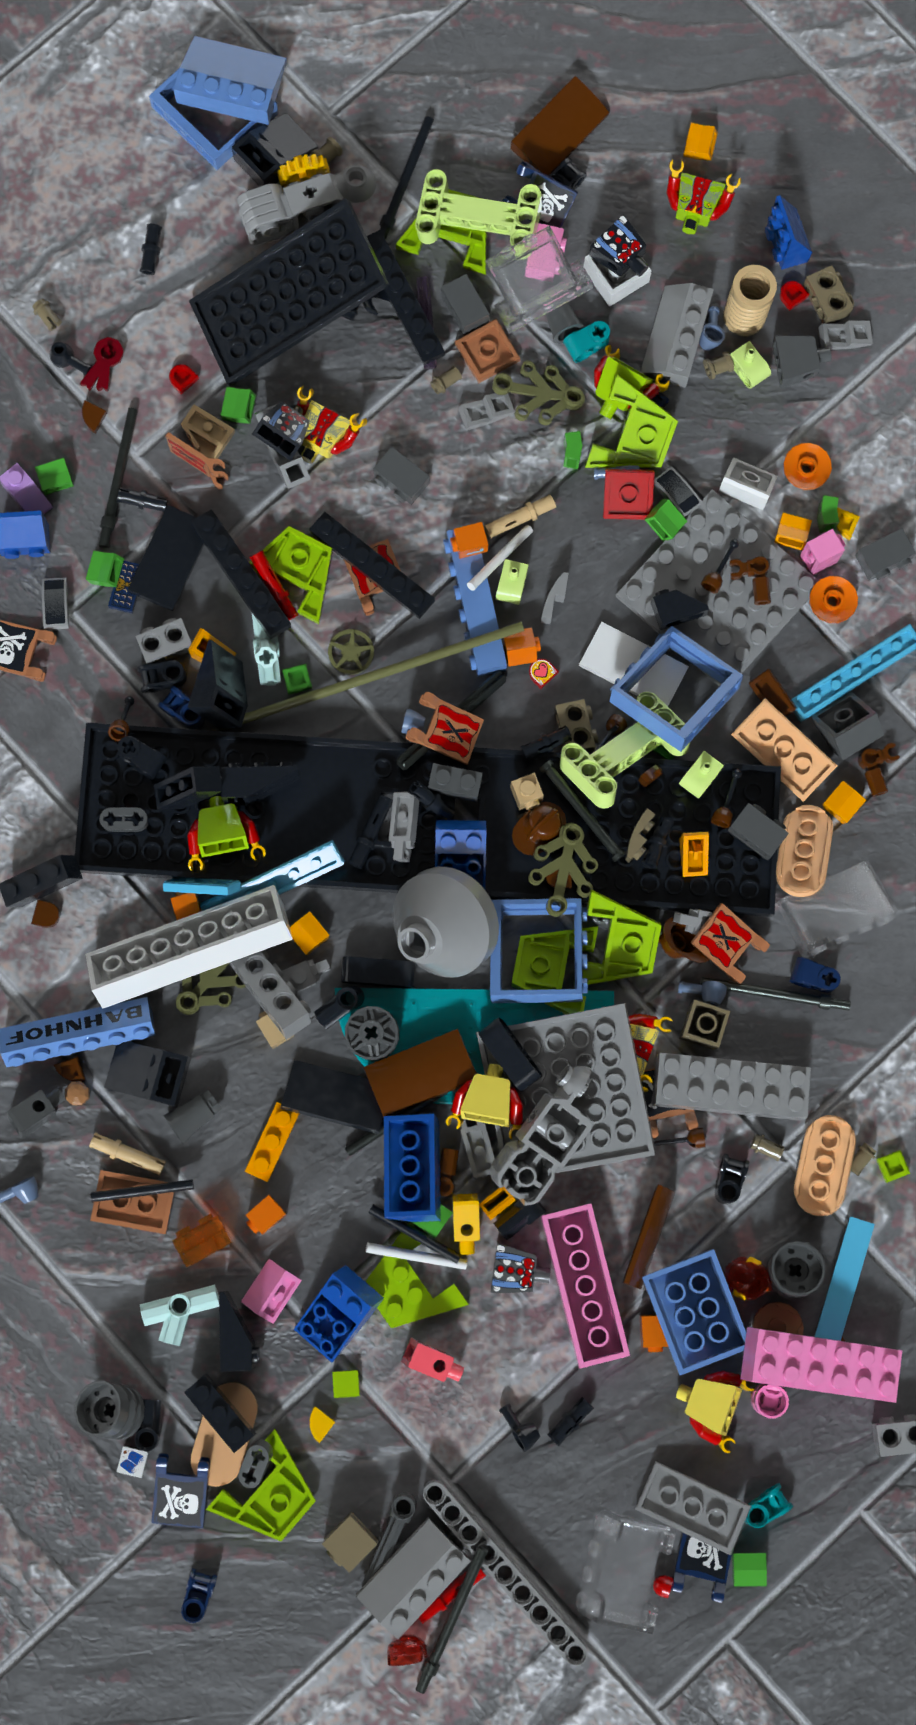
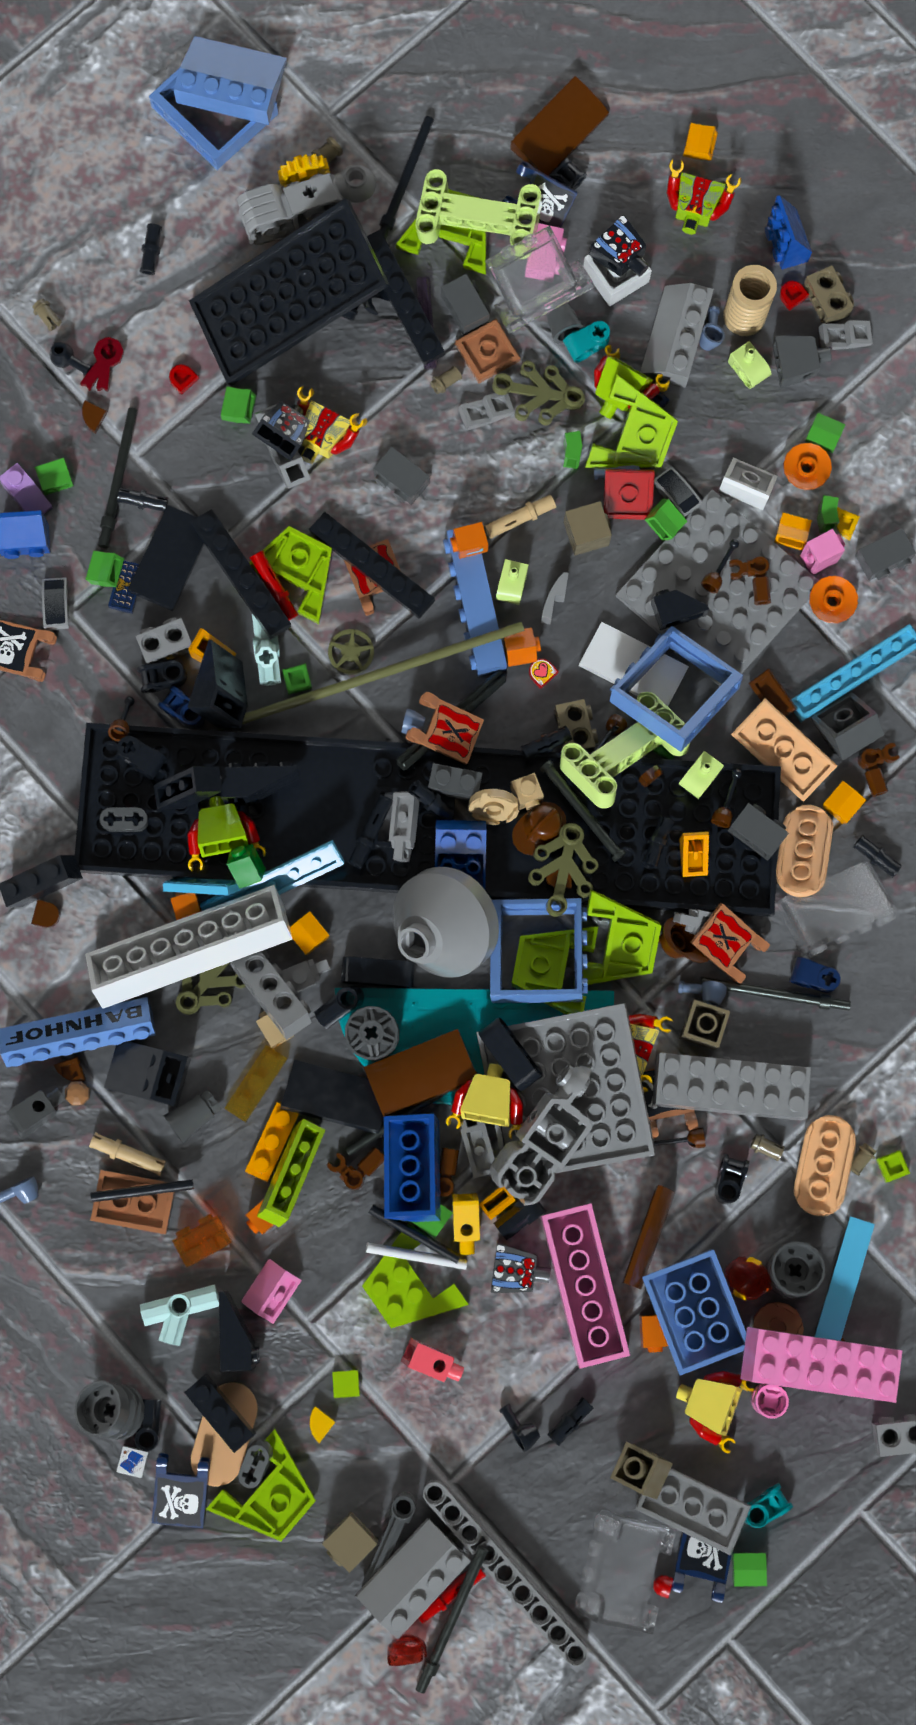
nougat flag [166,432,229,489] -> none
tan wing [181,405,235,459] -> none
dark blue piece [181,1568,218,1623] -> none
black slope [231,113,318,187] -> none
blue slope [294,1265,384,1363] -> none
white bar [467,525,533,591] -> none
dark tan slope [625,808,655,863] -> none
dark tan bush [703,351,734,380] -> none
none -> clear yellow plate [224,1045,288,1122]
none -> brick [227,844,266,889]
none -> lime brick [257,1119,325,1227]
none -> reddish brown bar [327,1146,384,1190]
none -> tan tile [468,789,519,825]
none -> dark tan head [563,501,612,556]
none -> dark tan head [610,1442,673,1499]
none -> bright green piece [805,413,846,453]
none -> black pin [853,835,902,878]

